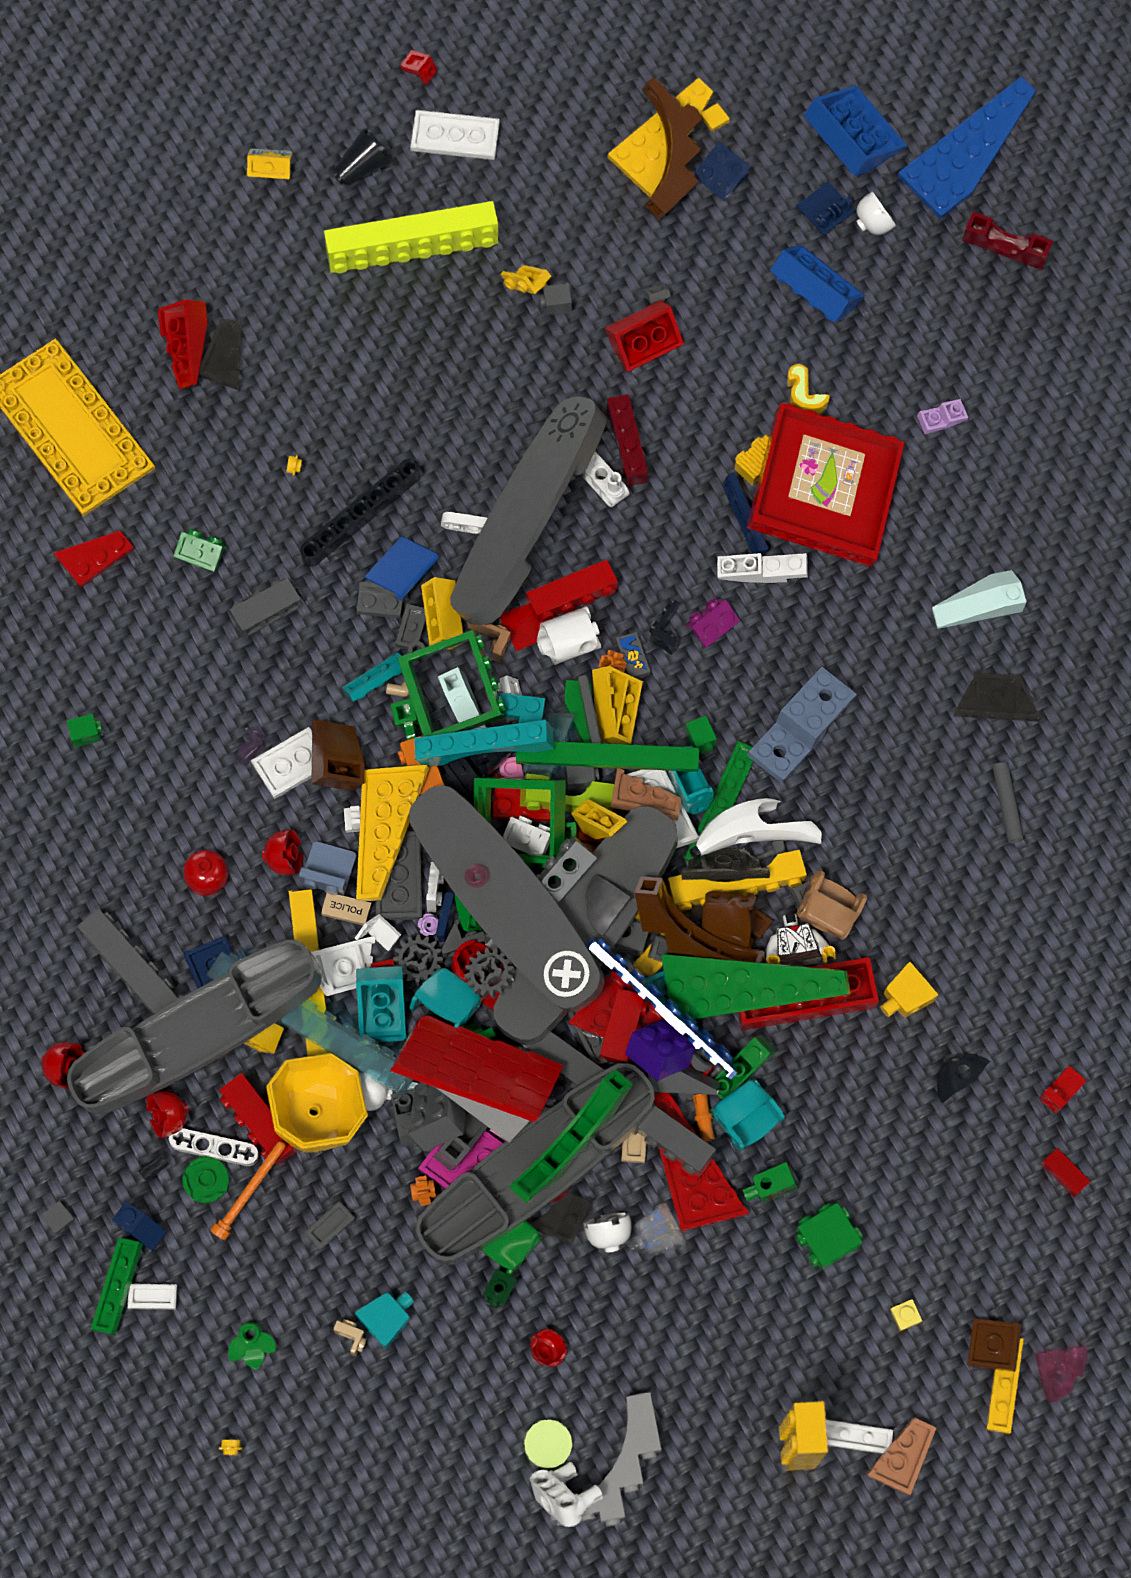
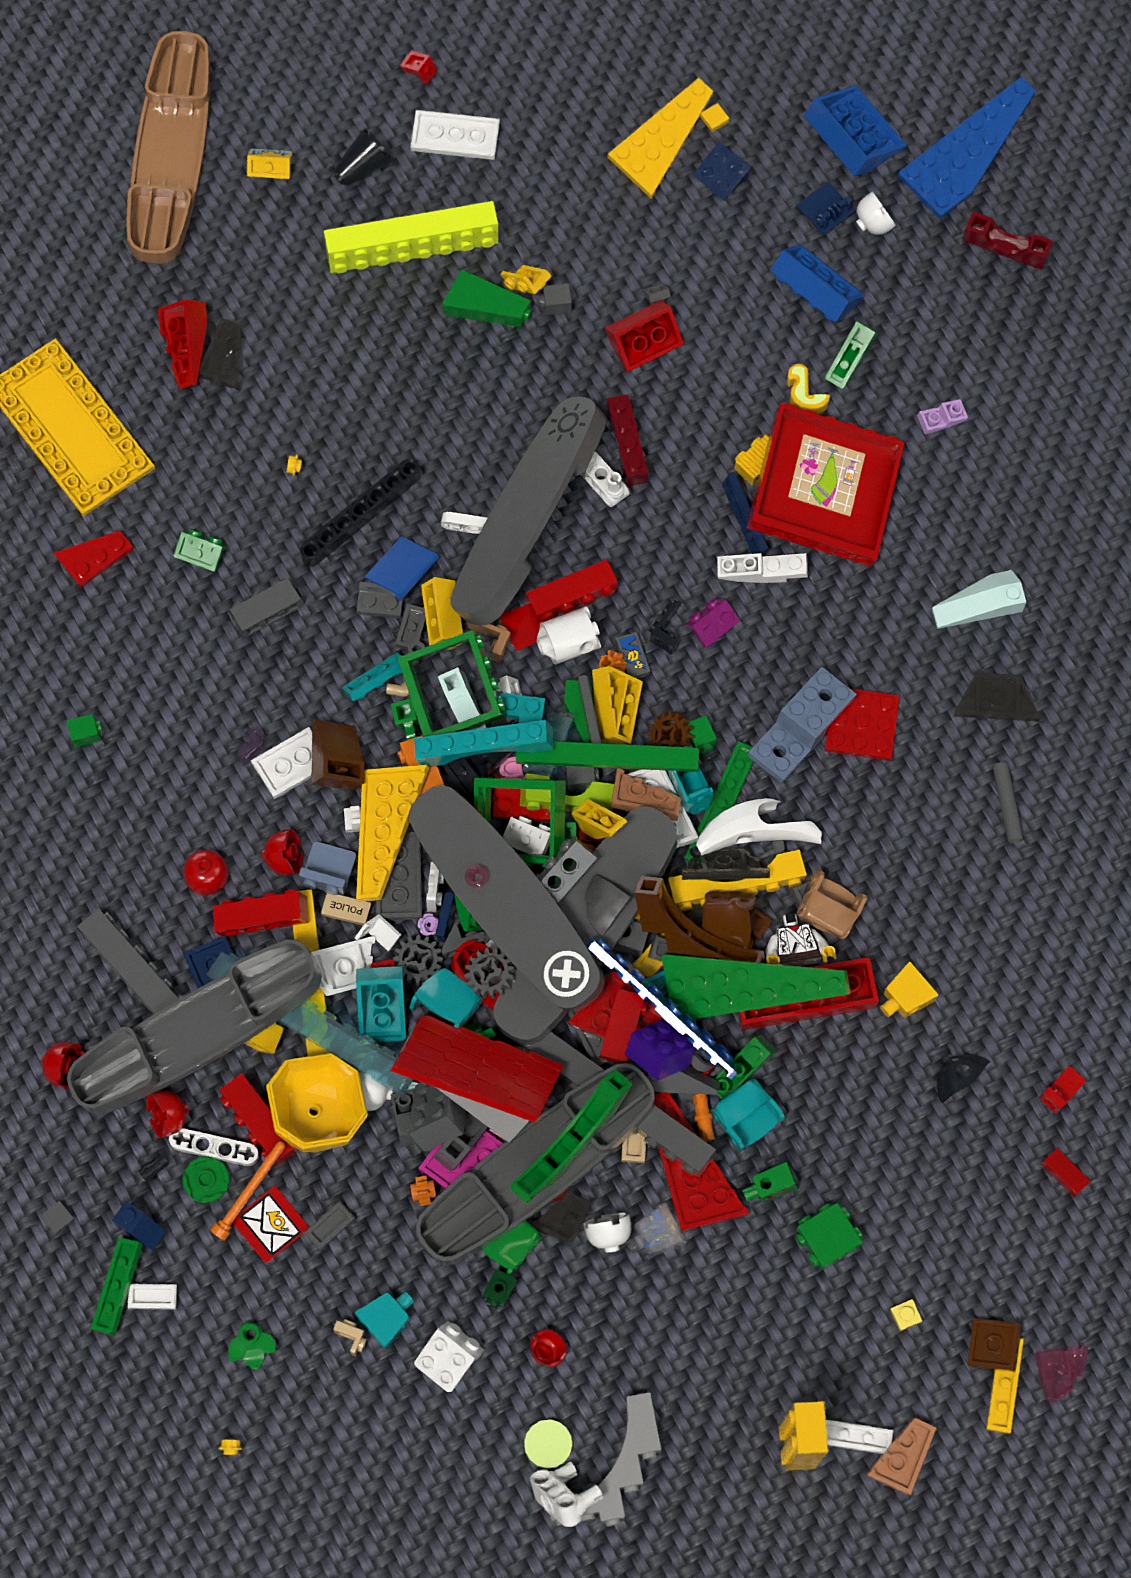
reddish brown arch [642,77,703,220] -> none
none -> medium nougat piece [127,31,210,264]
none -> red brick [213,889,309,937]
none -> sticker [232,1186,309,1263]
none -> white bracket [415,1321,485,1392]
none -> green slope [442,269,533,328]
none -> reddish brown gear [647,711,695,747]
none -> red plate [824,689,899,761]
none -> slope [825,322,879,389]

